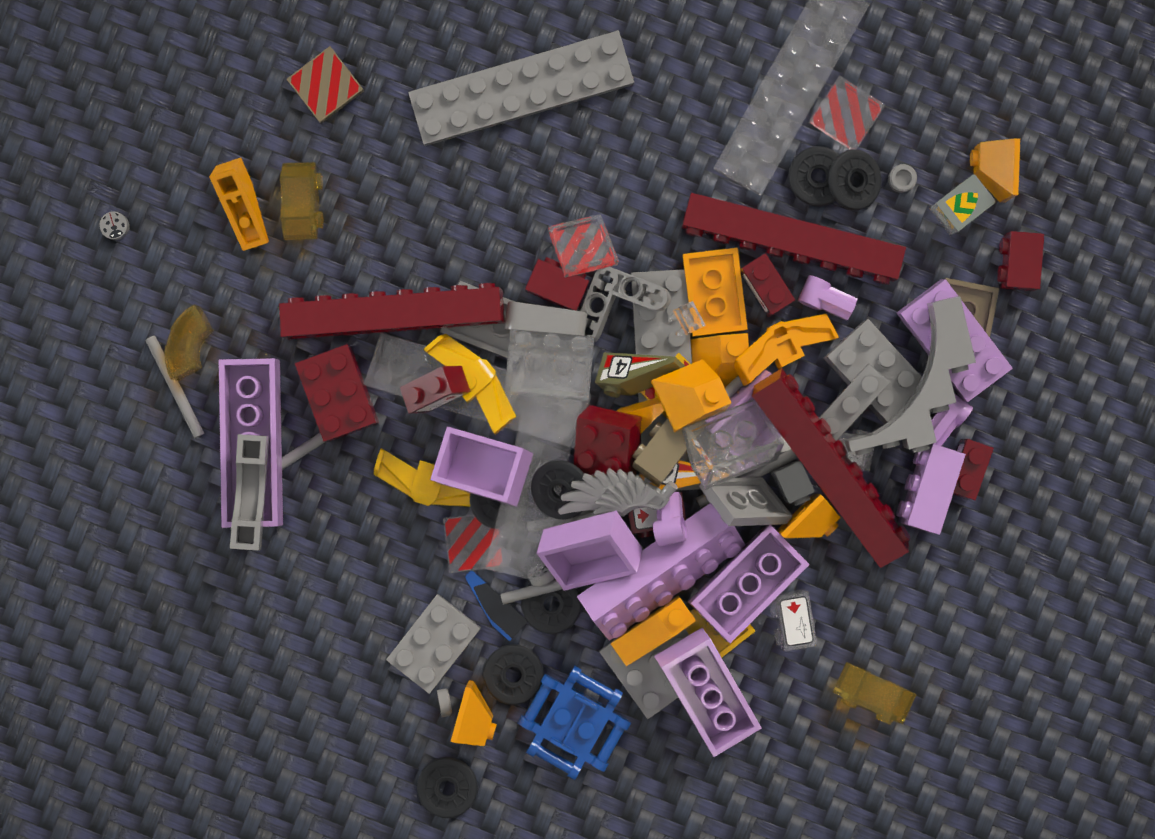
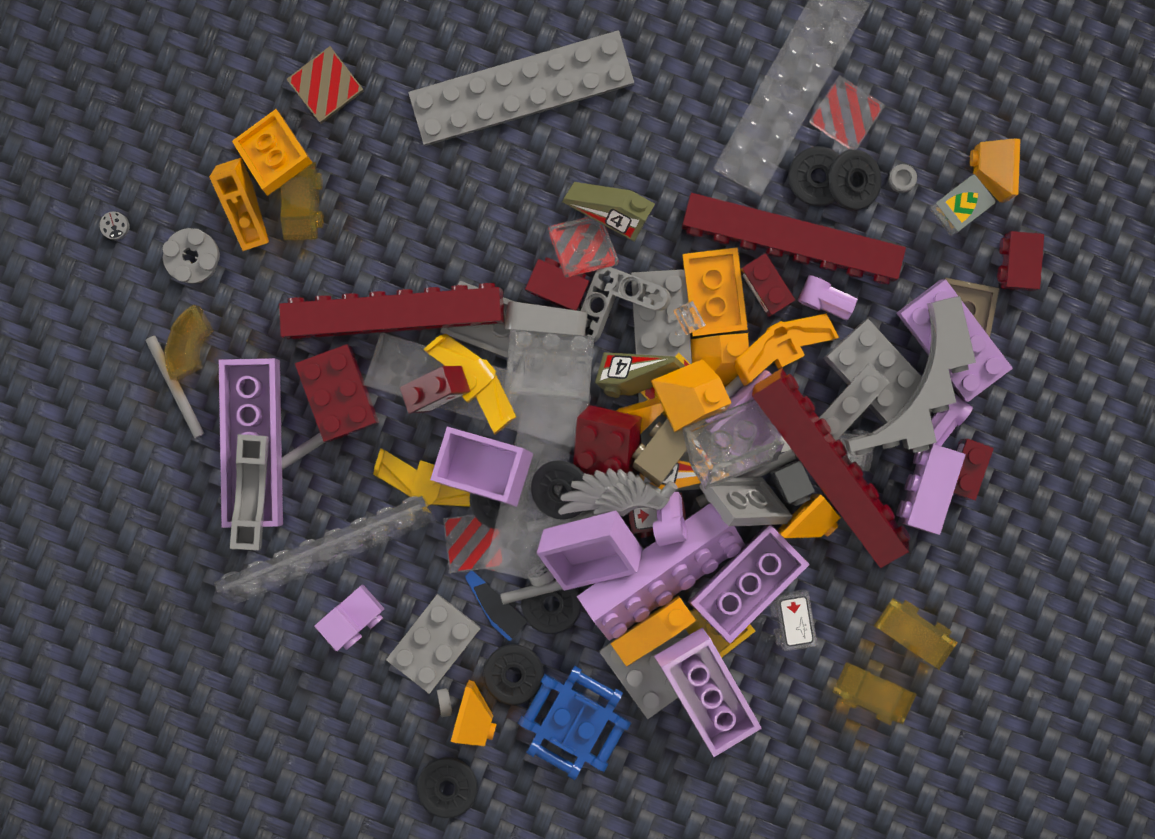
none -> light grey plate [163,228,220,284]
none -> clear plate [214,496,437,605]
none -> light orange plate [232,109,313,196]
none -> lavender brick [315,585,384,651]
none -> olive slope [562,182,655,242]
none -> clear yellow brick [874,599,958,670]

